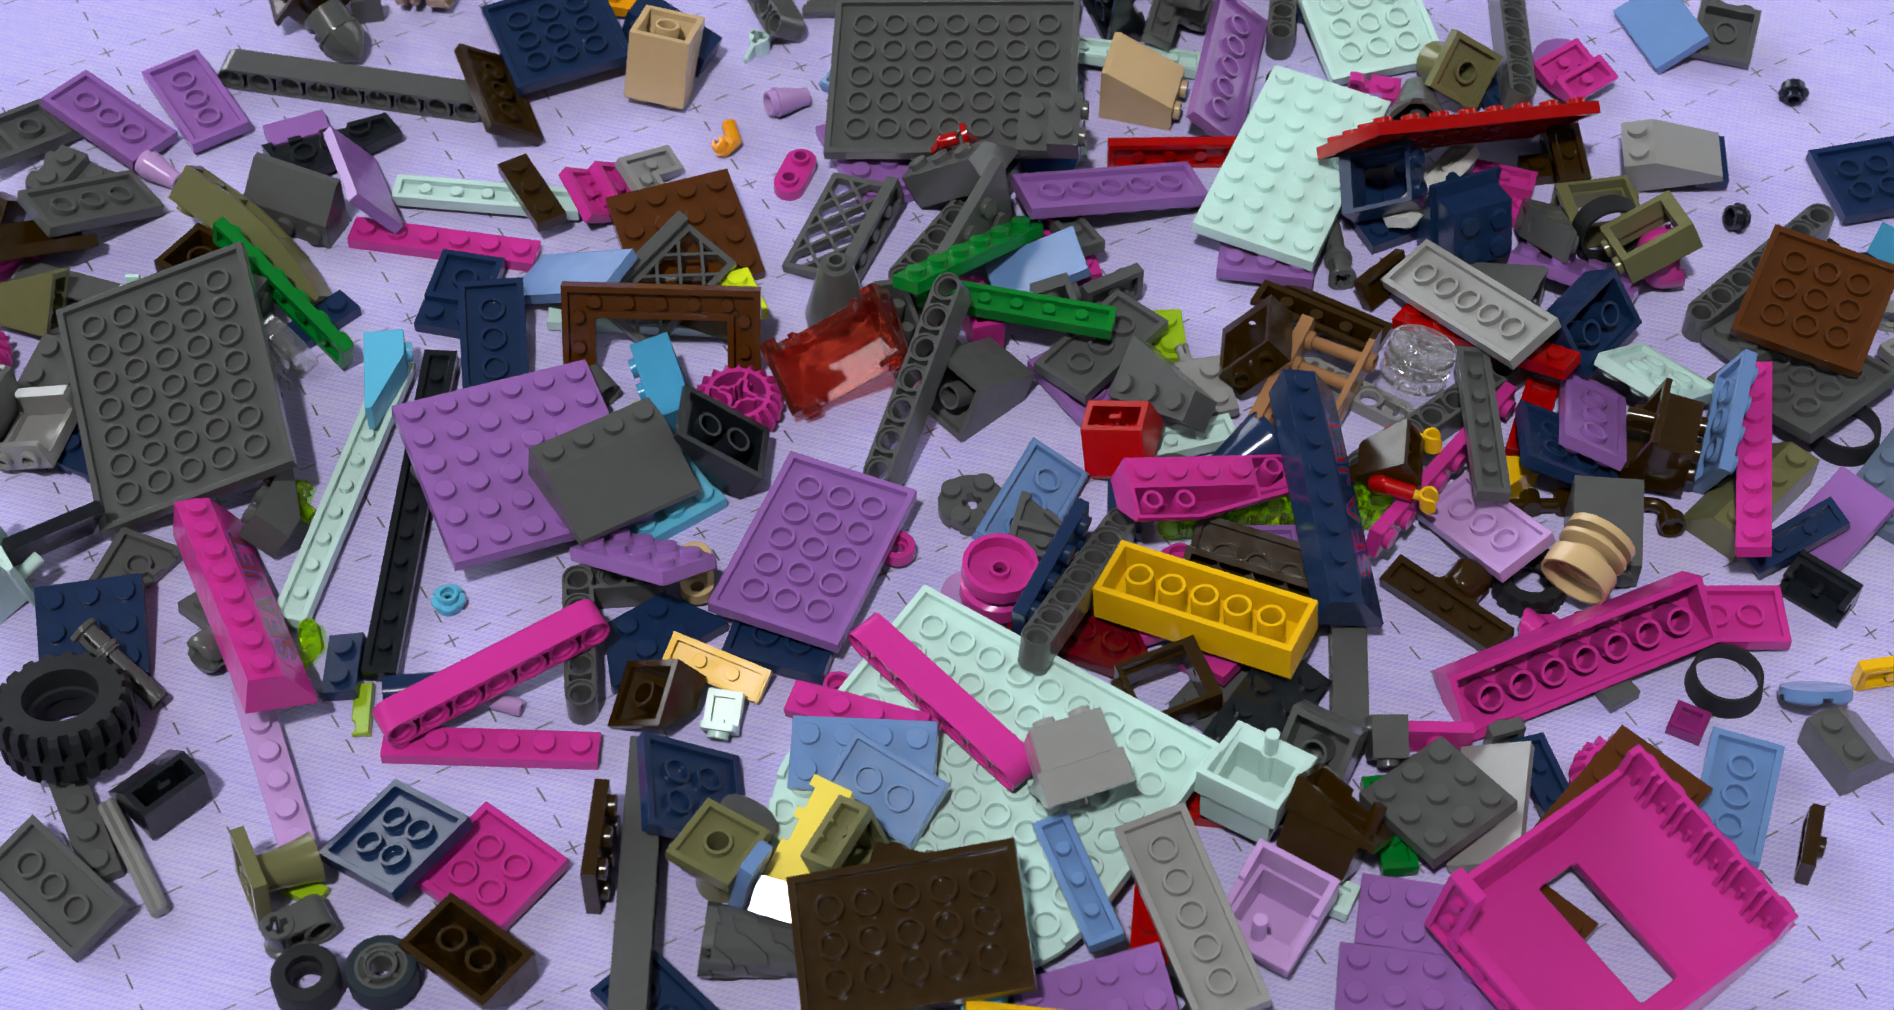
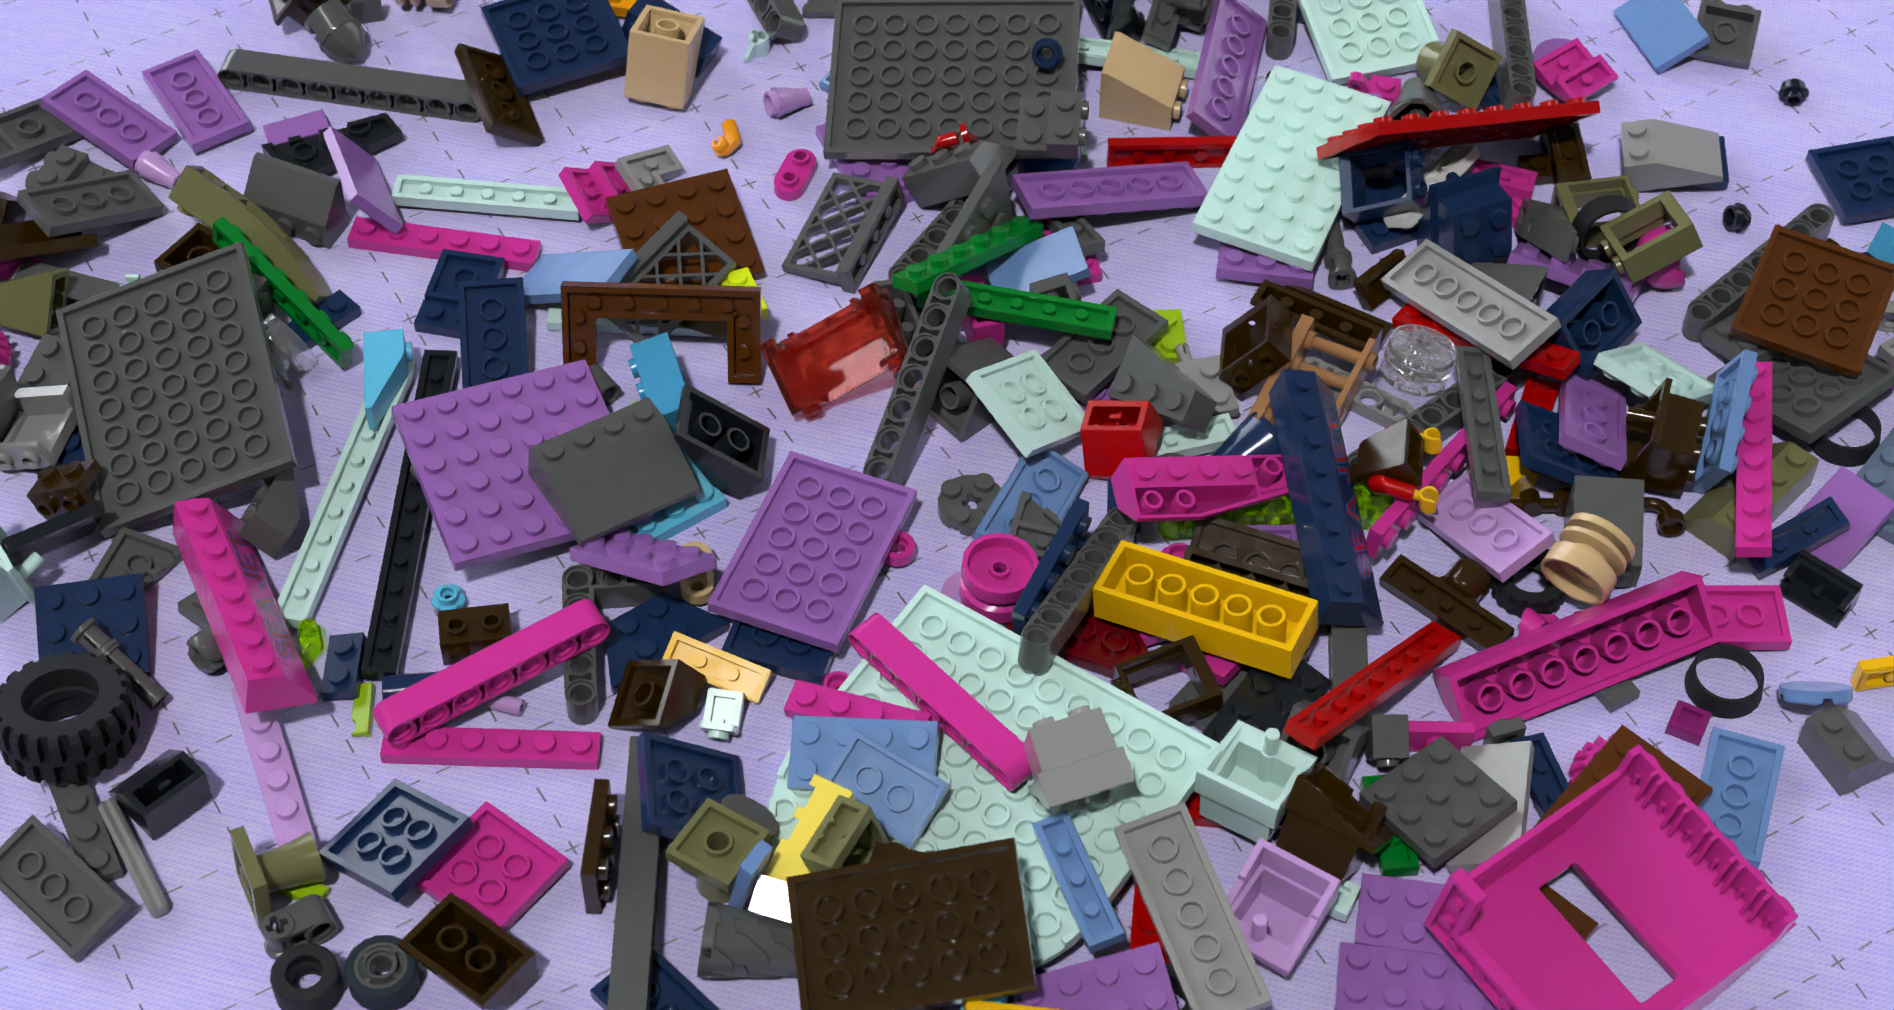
clear neon green arm [295,479,317,525] -> none
dark brown plate [497,153,567,232] -> none
dark pink gear [697,363,783,432] -> none
dark grey cone [805,252,870,341] -> none
dark grey bracket [1080,262,1144,304] -> none
dark brown plate [1793,803,1827,886] -> none
none -> dark brown bracket [26,459,102,520]
none -> dark brown brick [438,603,513,666]
none -> light aqua plate [965,349,1085,458]
none -> dark blue plate [1031,38,1063,69]
none -> red plate [1284,621,1462,751]

